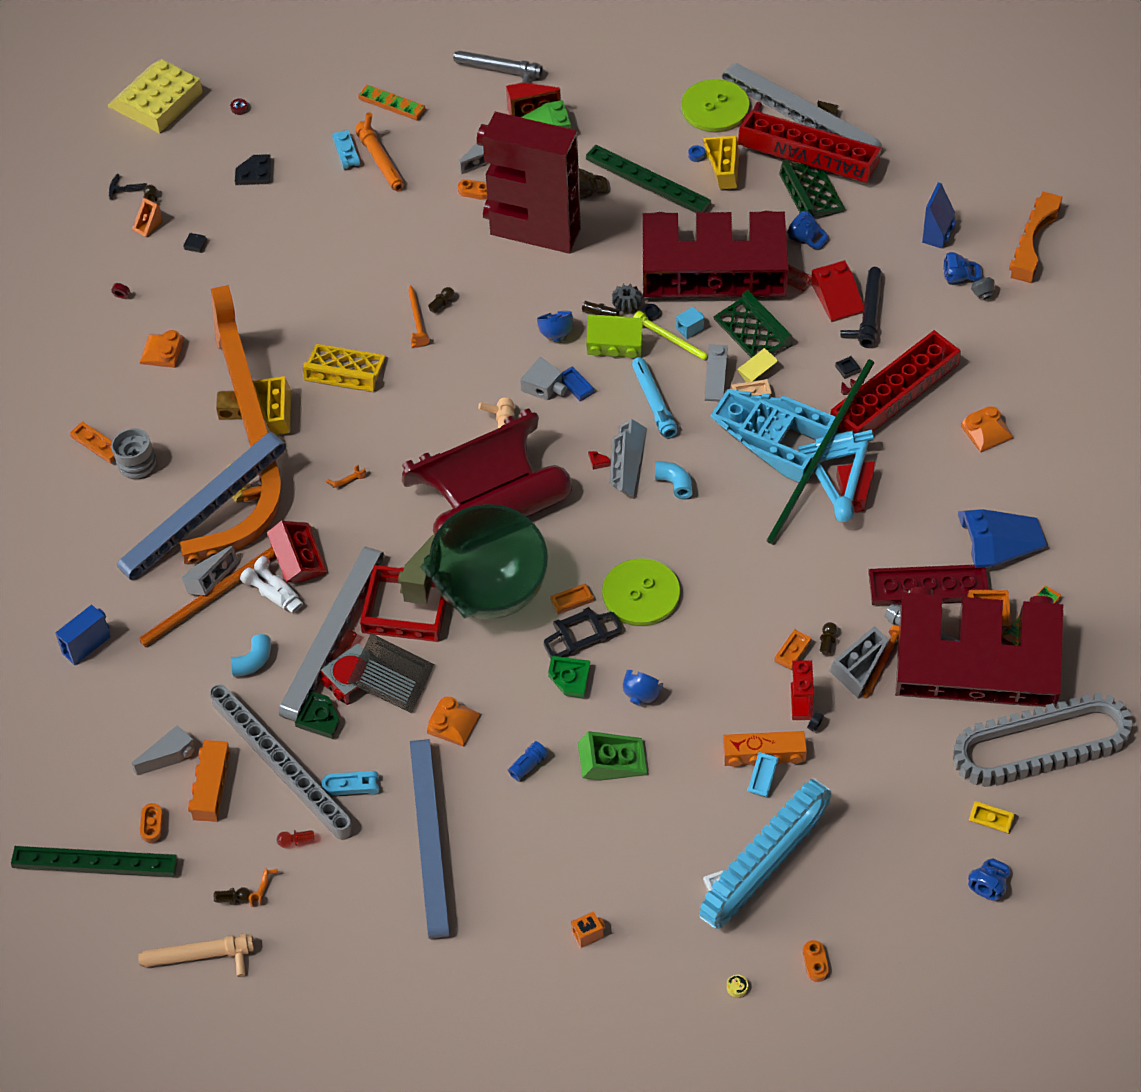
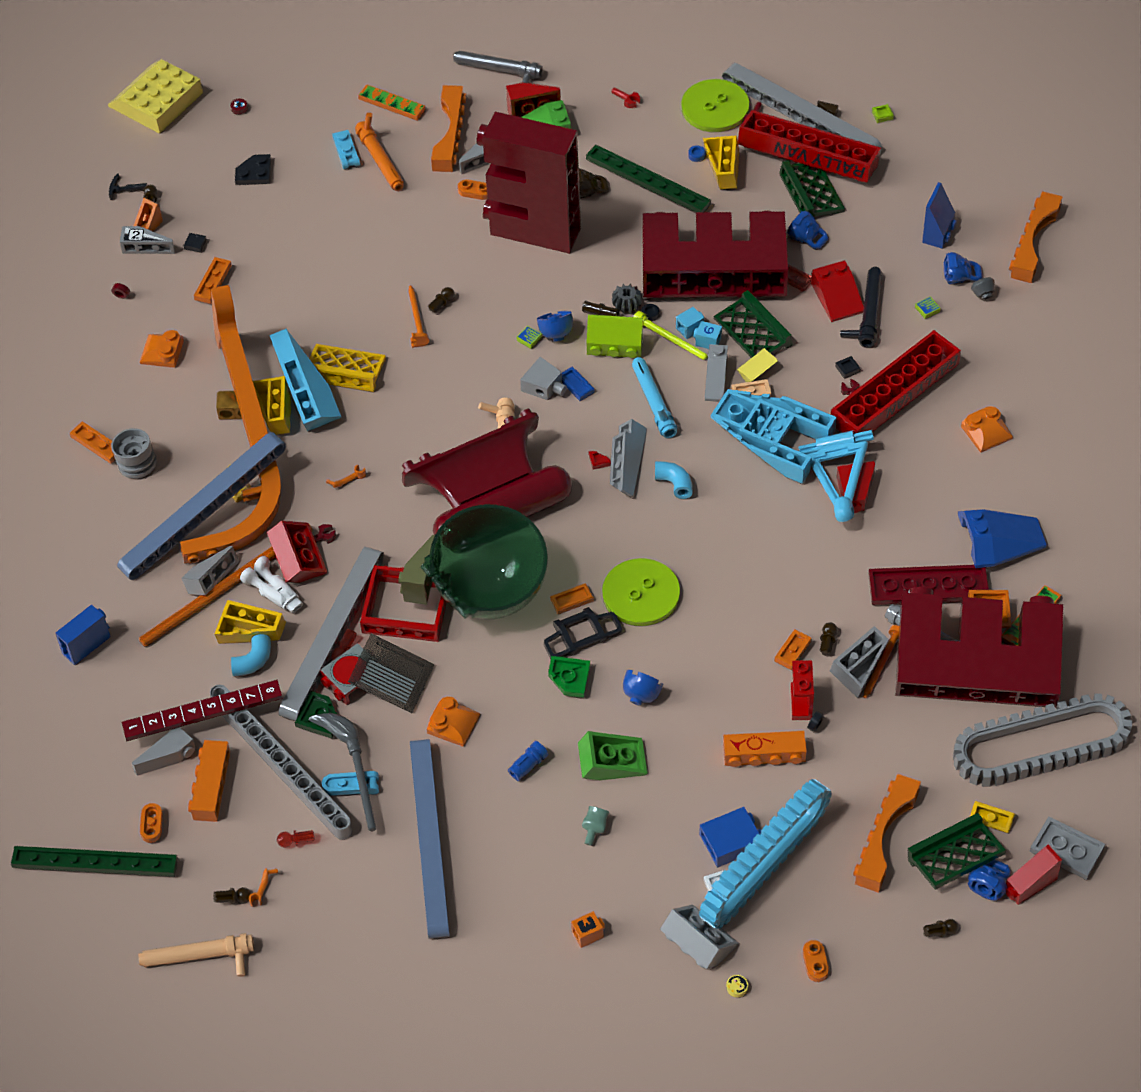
medium azure tile [748,752,779,797] -> none
dark green piece [766,359,874,544] -> none
none -> light grey slope [120,226,175,254]
none -> dark red tile [122,679,283,742]
none -> orange plate [194,257,232,304]
none -> yellow wedge [214,600,286,644]
none -> medium azure wedge [270,329,342,431]
none -> dark grey piece [309,713,376,832]
none -> dark red bar [314,524,336,544]
none -> orange arch [431,85,467,172]
none -> lime tile [516,326,542,349]
none -> sand green piece [582,806,609,846]
none -> red bar [611,87,640,108]
none -> light grey slope [660,904,739,969]
none -> medium azure brick [693,321,722,349]
none -> blue brick [699,807,761,868]
none -> orange arch [853,774,921,893]
none -> lime tile [872,104,894,123]
none -> dark green fence [907,813,1006,890]
none -> lime tile [915,296,941,319]
none -> dark brown axle [923,919,959,937]
none -> slope [1006,844,1062,905]
none -> light grey plate [1029,816,1105,880]

